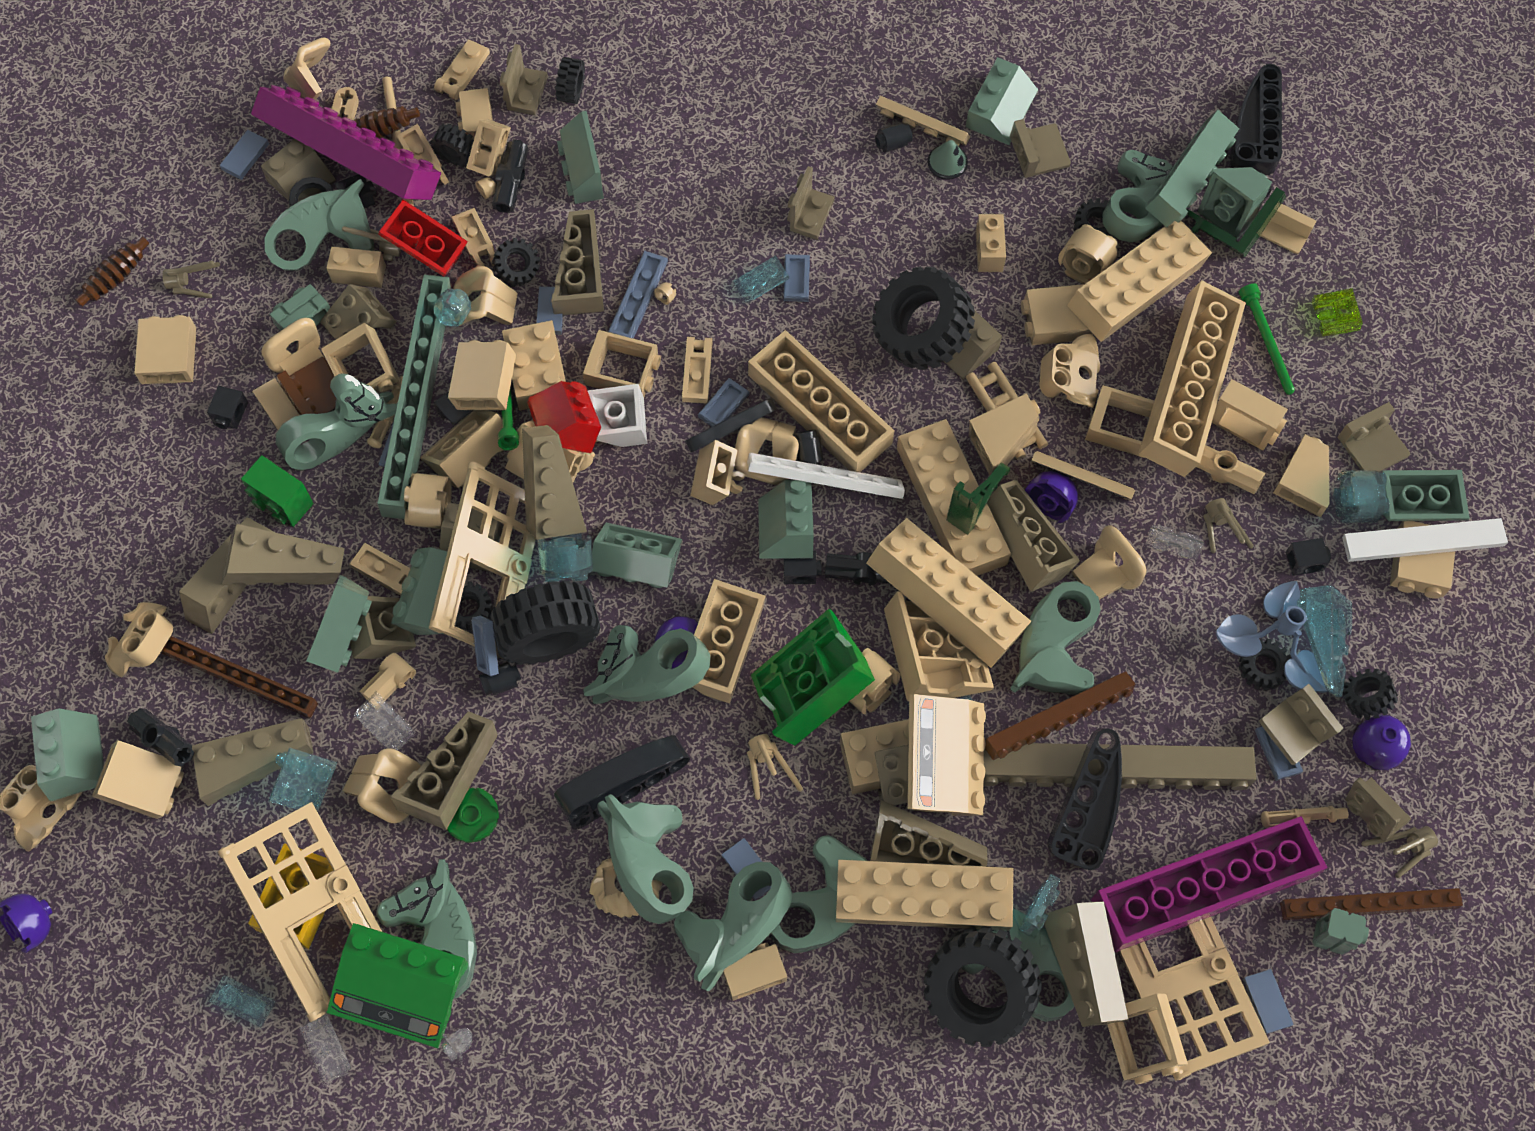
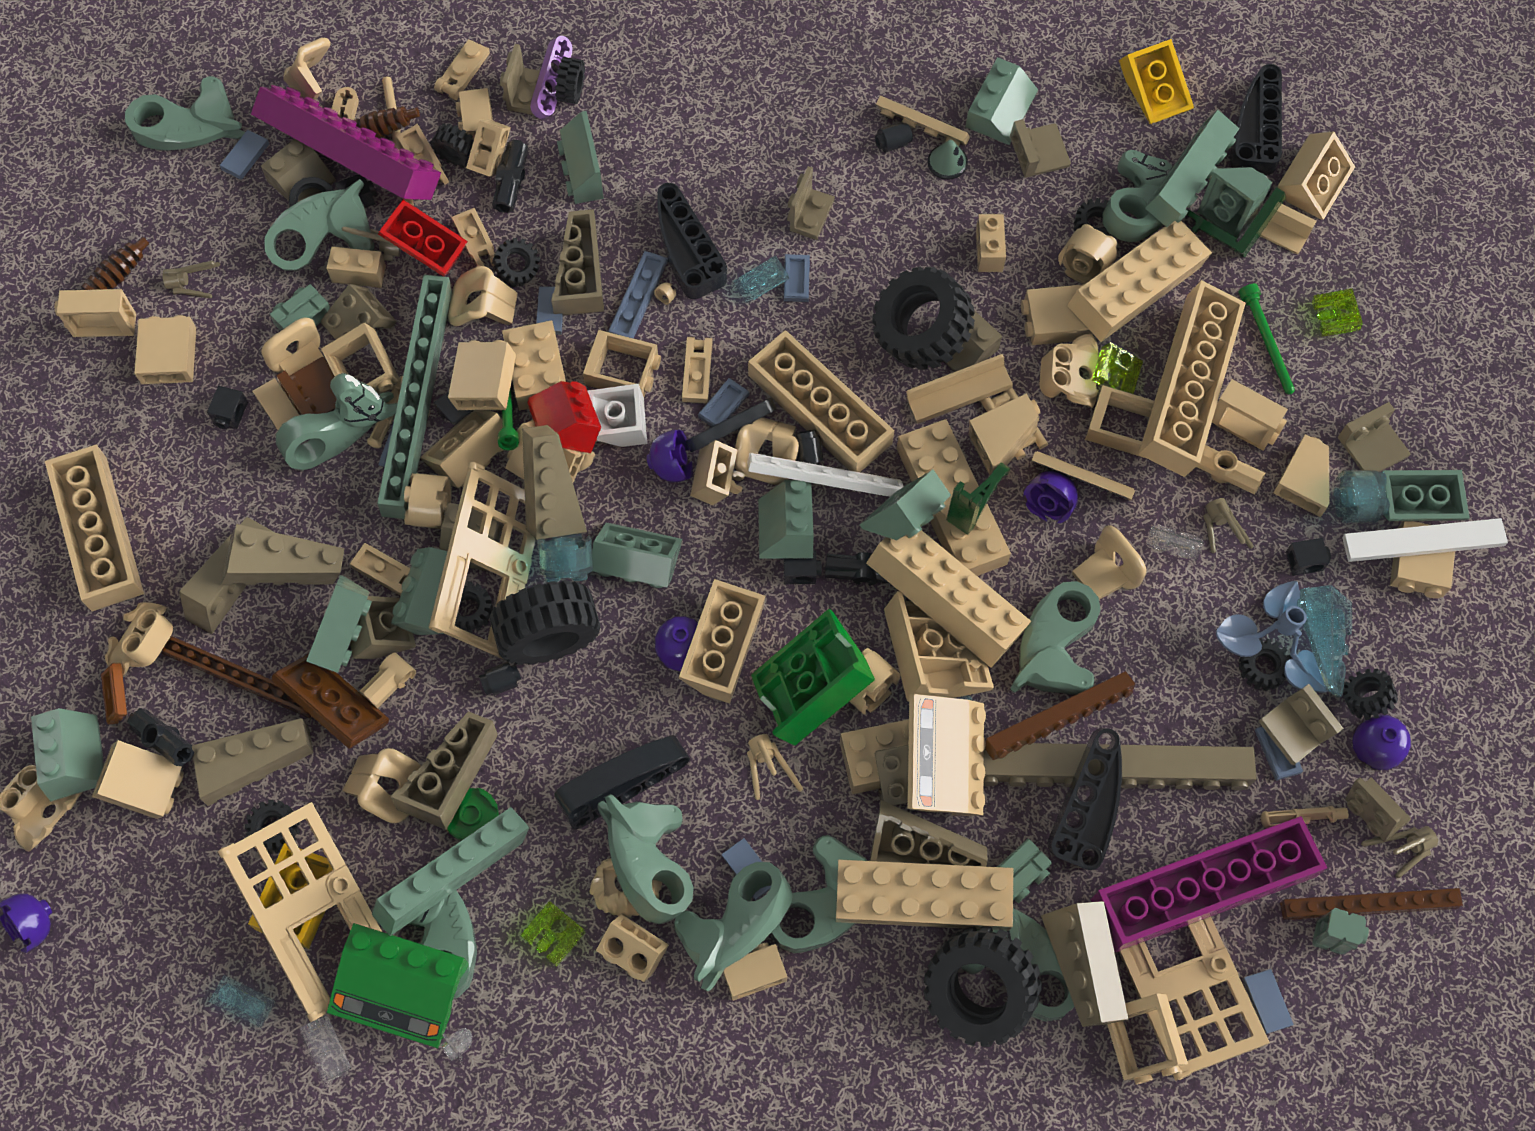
green brick [241,455,314,527] -> none
clear light blue hinge [269,747,337,812] -> none
clear hinge [354,691,416,751] -> none
clear light blue head [433,289,472,327] -> none
sand blue tile [471,616,499,676] -> none
tan hinge [475,177,497,199] -> none
sand green animal [583,625,710,704] -> none
dark tan wedge [987,480,1080,592] -> none
clear light blue wing [1019,874,1061,936] -> none
none -> tan brick [45,444,144,612]
none -> tan window [54,289,136,337]
none -> dark orange tile [101,663,127,725]
none -> sand green animal [125,76,245,150]
none -> black tyre [245,800,300,854]
none -> reddish brown tile [271,654,389,749]
none -> sand green brick [372,807,529,936]
none -> clear neon green brick [520,901,586,967]
none -> medium lavender beam [530,36,572,119]
none -> tan brick [596,914,669,982]
none -> dark purple cylinder [647,430,693,482]
none -> black beam [657,182,727,299]
none -> sand green slope [860,469,951,540]
none -> tan panel [906,354,1013,424]
none -> sand green brick [997,839,1052,904]
none -> clear neon green brick [1092,342,1143,394]
none -> yellow slope [1119,39,1194,124]
none -> tan slope [1277,131,1355,220]

